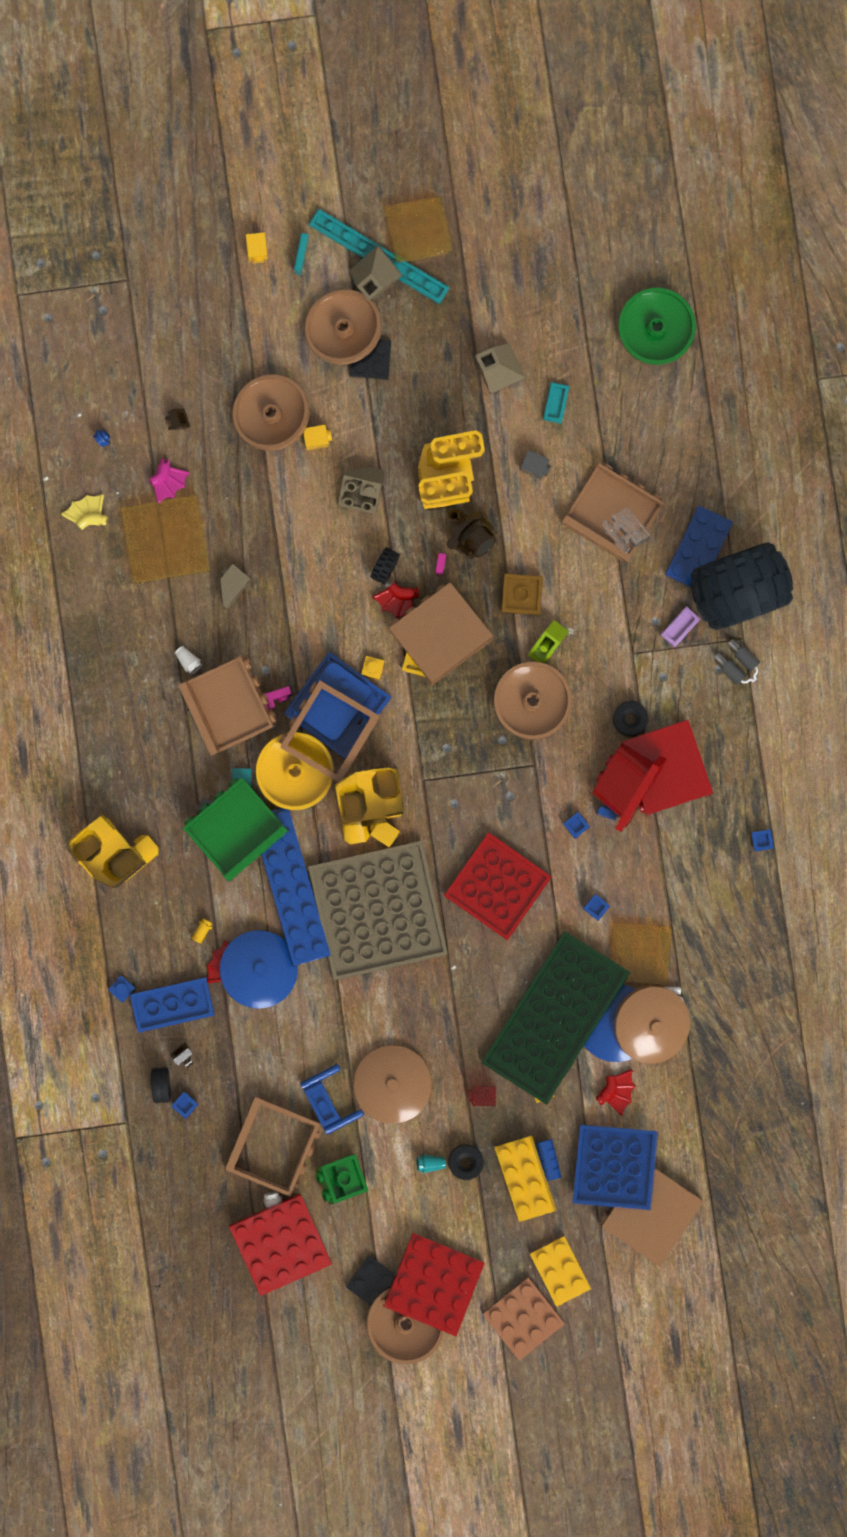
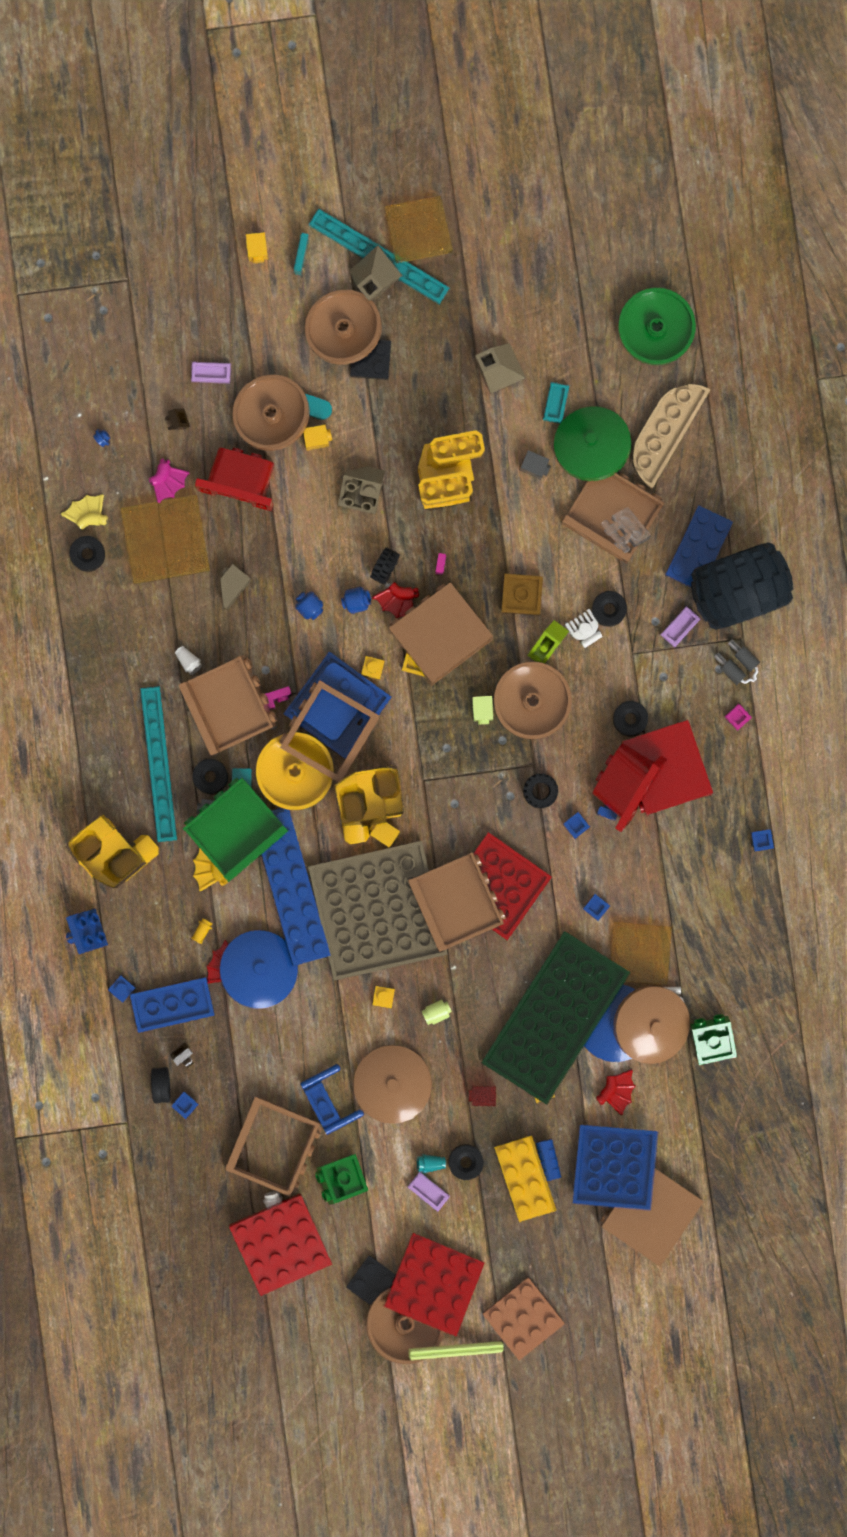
dark brown piece [447,509,499,559] -> none
yellow plate [529,1236,591,1307] -> none
none -> blue plate [66,909,108,954]
none -> black tyre [69,536,105,572]
none -> teal tile [140,686,177,842]
none -> lavender tile [191,362,231,384]
none -> black tyre [192,759,228,794]
none -> yellow arm [193,848,228,891]
none -> red windscreen [195,448,274,511]
none -> blue head [295,591,324,620]
none -> teal tile [305,394,332,420]
none -> blue head [341,586,371,614]
none -> yellow plate [372,986,395,1008]
none -> medium nougat panel [408,852,506,952]
none -> lavender tile [408,1172,450,1212]
none -> yellowish green axle [409,1341,503,1360]
none -> yellowish green brick [422,999,452,1025]
none -> yellowish green brick [472,696,493,725]
none -> black tyre [523,773,558,809]
none -> green dish [554,406,631,481]
none -> white piece [565,609,603,648]
none -> black tyre [592,591,627,627]
none -> tan plate [633,384,711,489]
none -> plate [690,1014,737,1065]
none -> dark pink tile [724,704,752,731]

